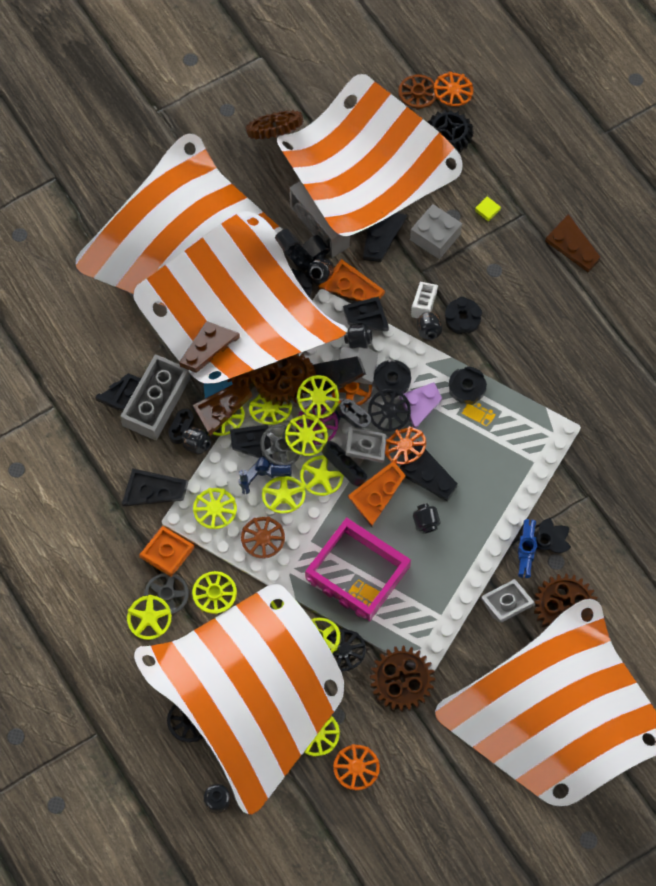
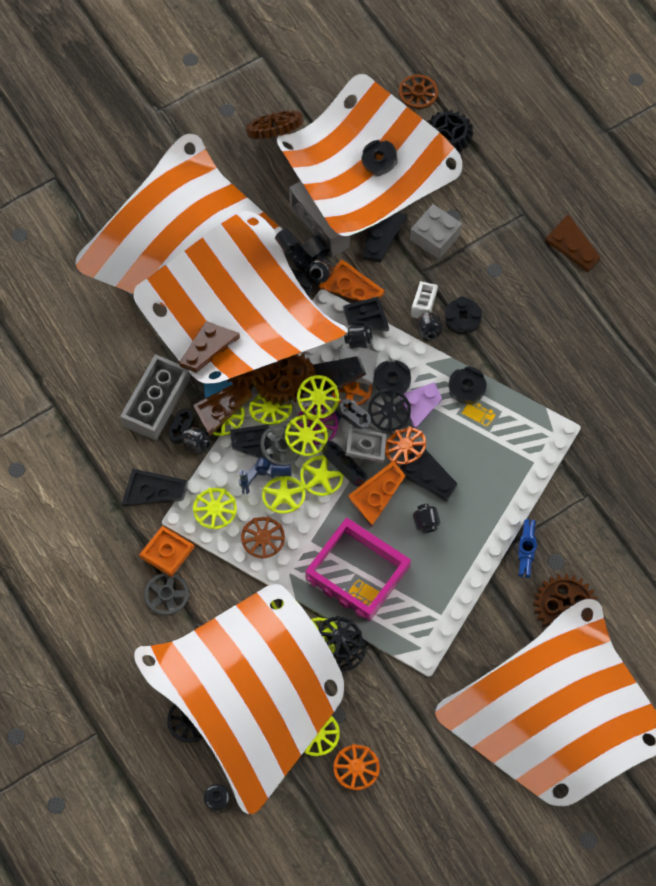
black wing [95,373,141,412] -> none
neon yellow wheel [127,595,172,640] -> none
neon yellow wheel [192,571,237,614] -> none
reddish brown gear [370,646,435,712] -> none
orange wheel [434,71,473,107] -> none
neon yellow tile [475,197,501,222] -> none
light grey slope [481,579,535,623] -> none
black plate [535,518,571,553] -> none
none -> black wheel [318,616,362,658]
none -> black plate [361,140,398,176]

